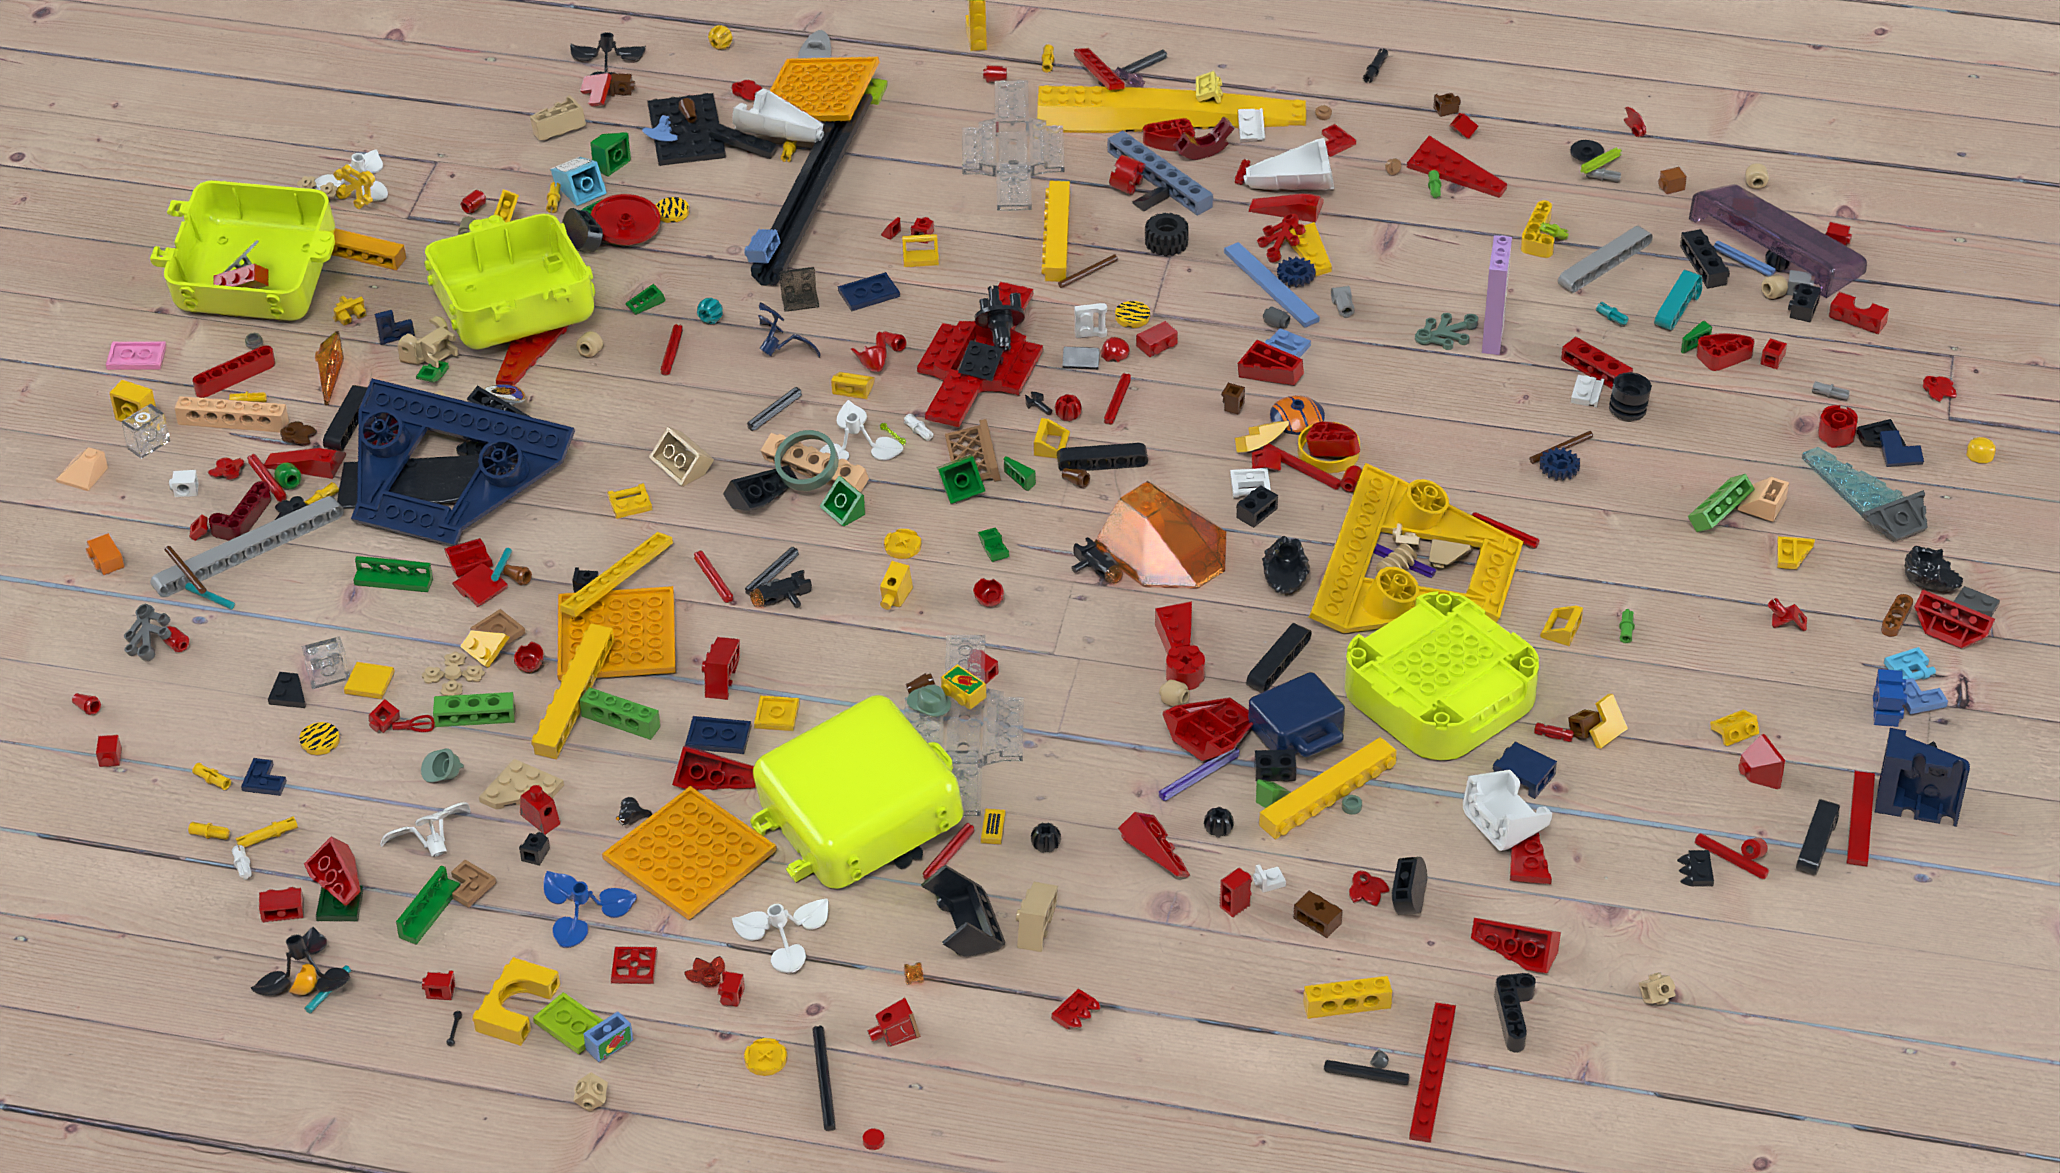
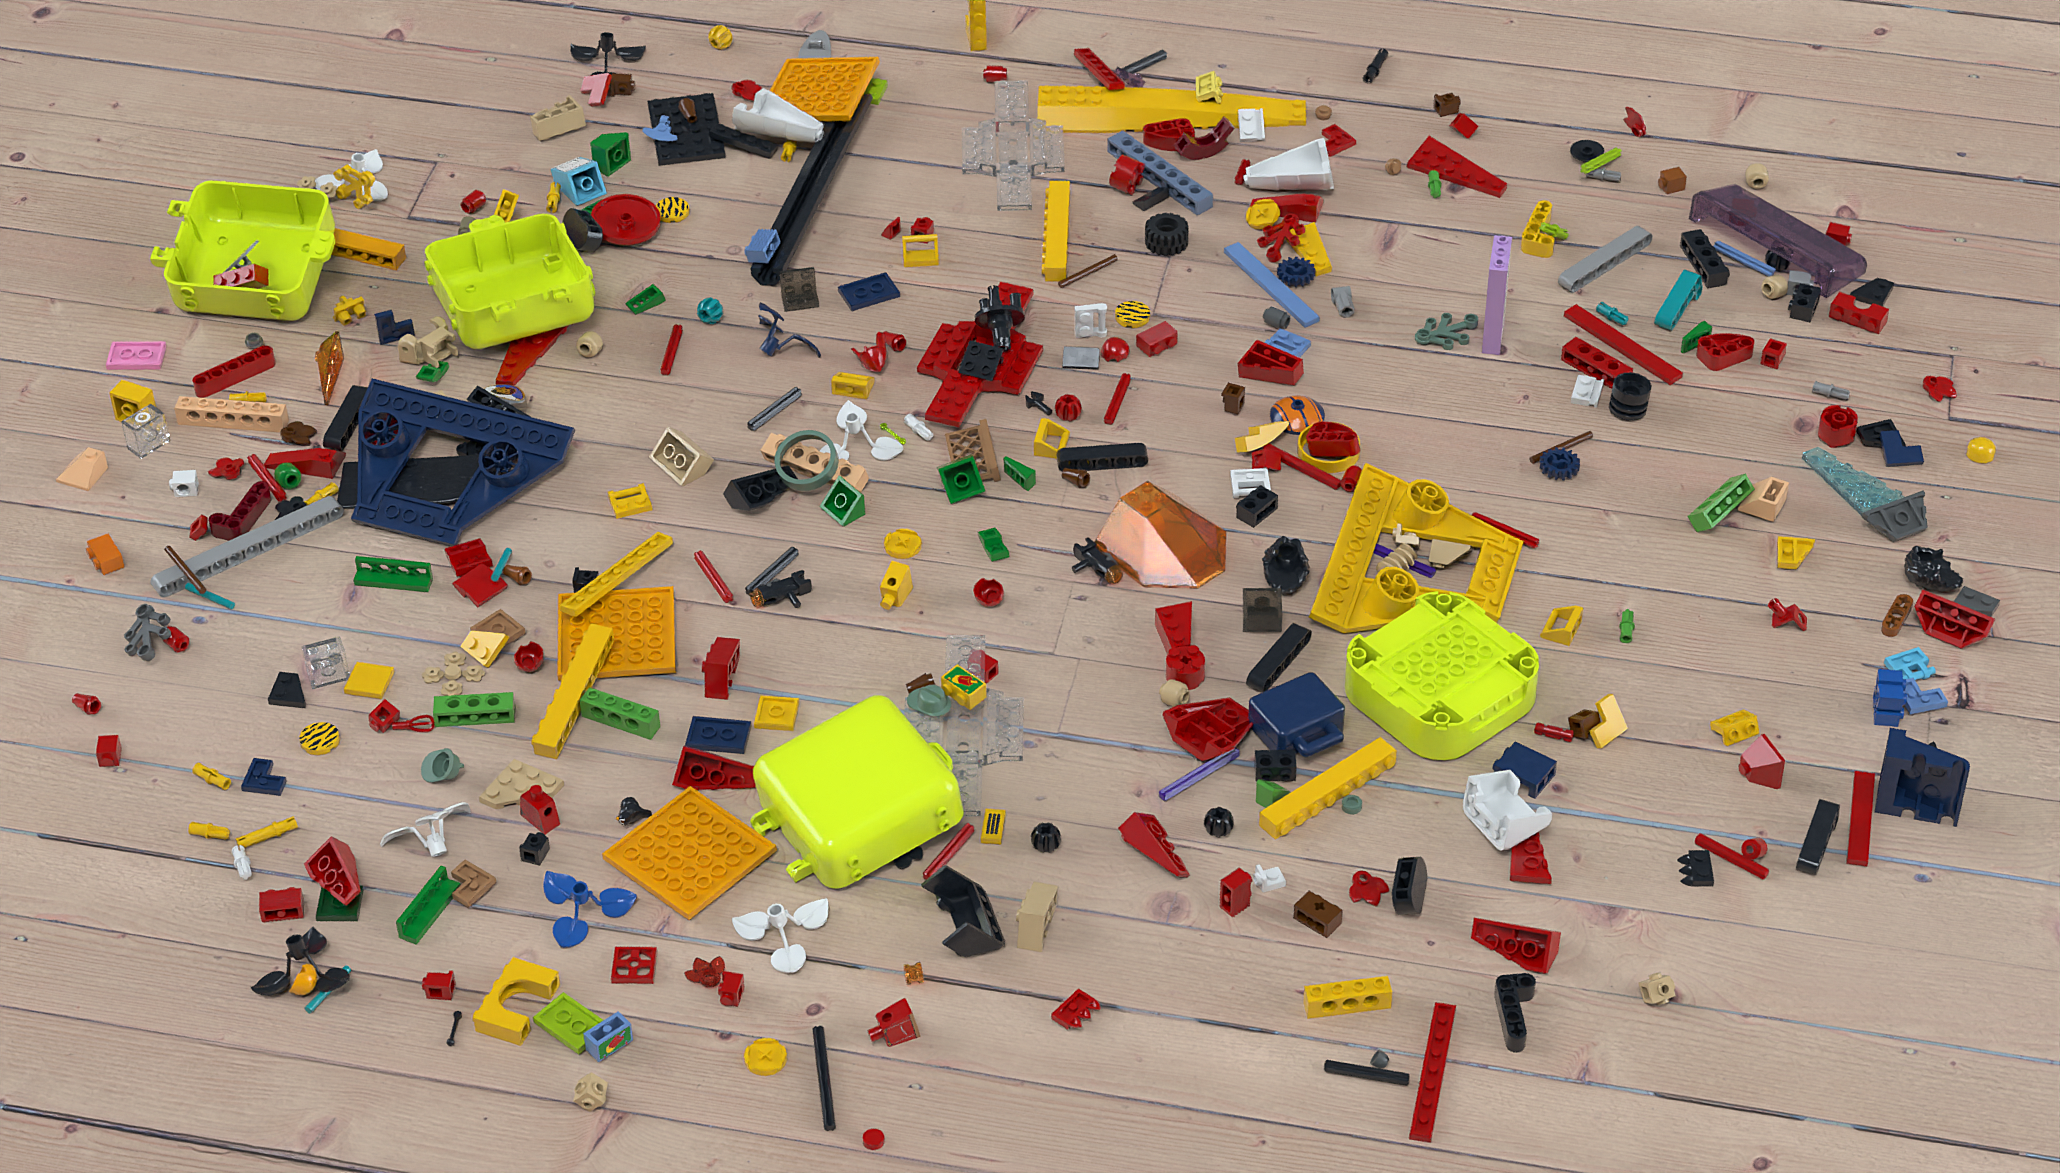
yellow pin [1041,44,1054,72] -> none
none -> clear smoke brick [1242,588,1282,632]
none -> yellow tile [1246,199,1280,230]
none -> red tile [1564,304,1683,385]
none -> black wing [1850,277,1894,306]

